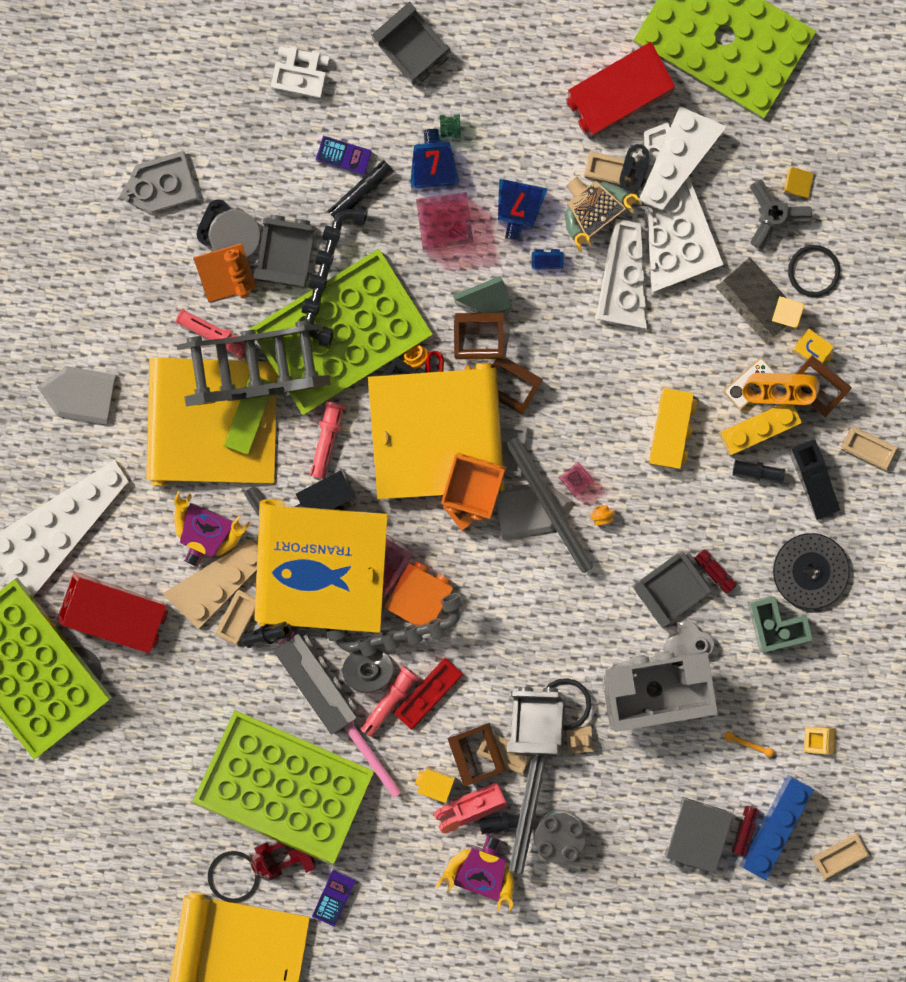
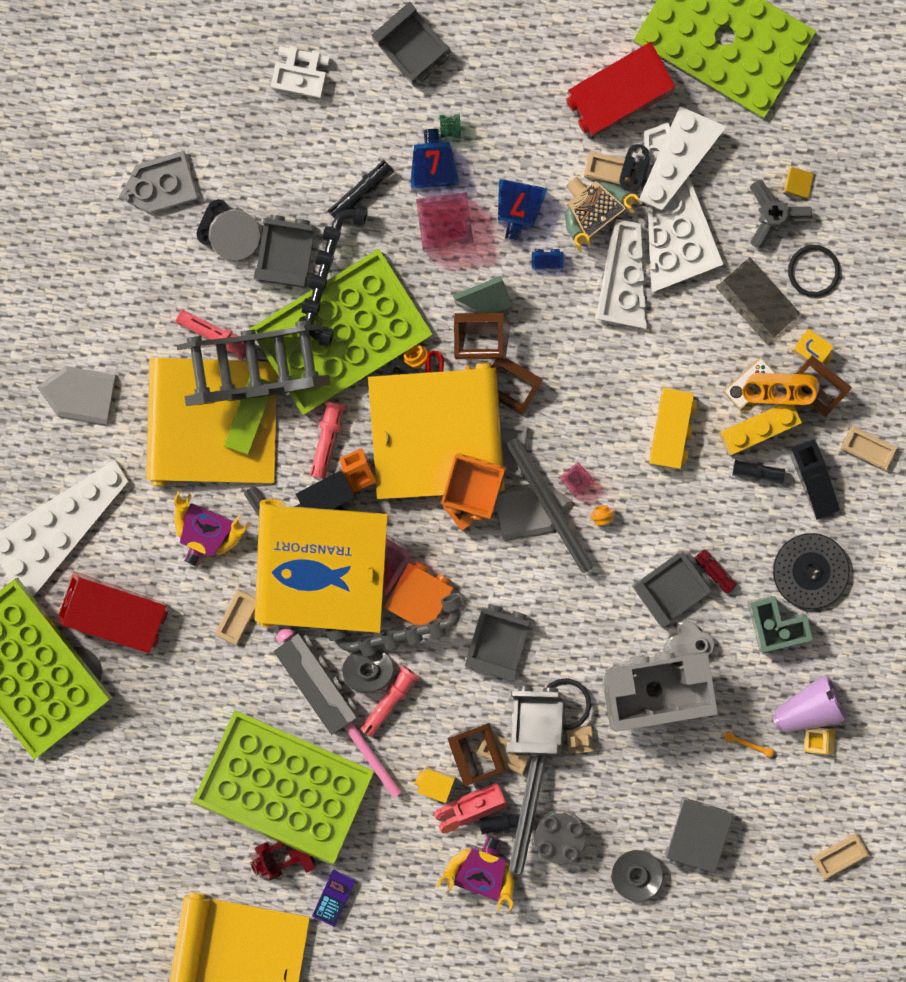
tan wing [162,539,258,629] -> none
orange hinge [193,243,257,302] -> none
black piece [208,851,259,902] -> none
black pin [242,621,292,648] -> none
tile [316,135,372,175] -> none
red tile [393,657,464,730] -> none
dark red axle [732,806,759,856] -> none
blue brick [740,775,814,880] -> none
yellow slope [772,296,805,328] -> none
none -> orange brick [339,448,377,493]
none -> dark grey panel [465,604,531,681]
none -> dark grey dish [612,850,663,901]
none -> lavender cone [772,675,847,733]

